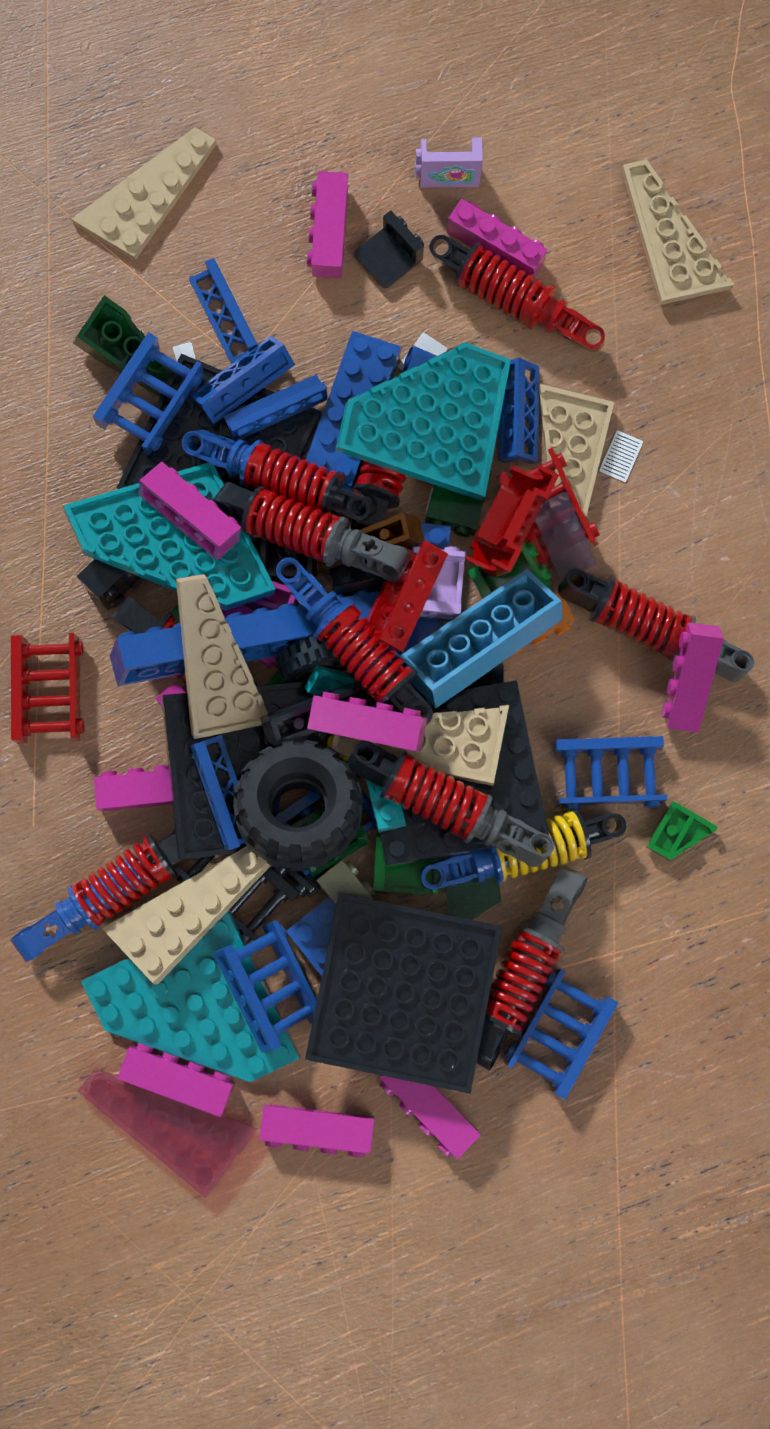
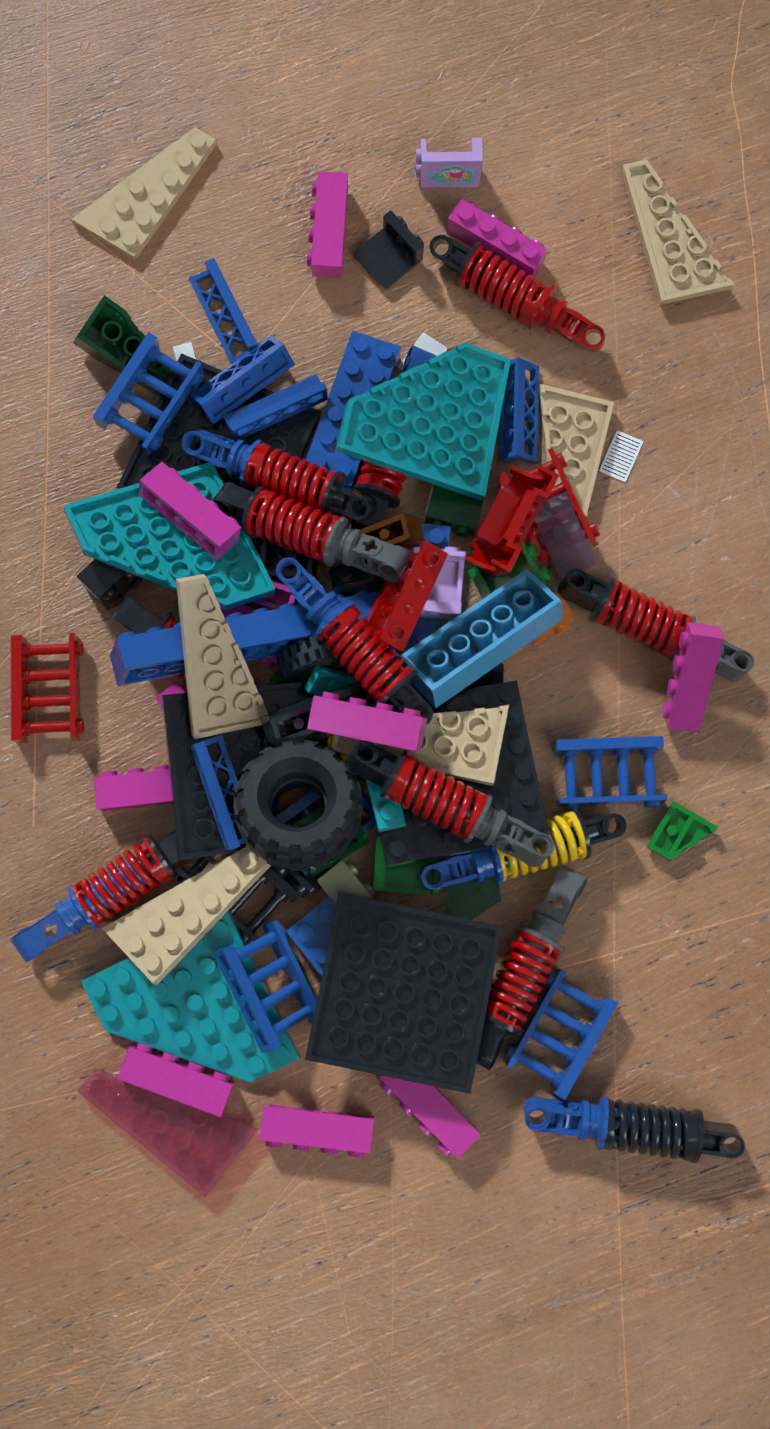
none -> black piece [523,1096,745,1164]

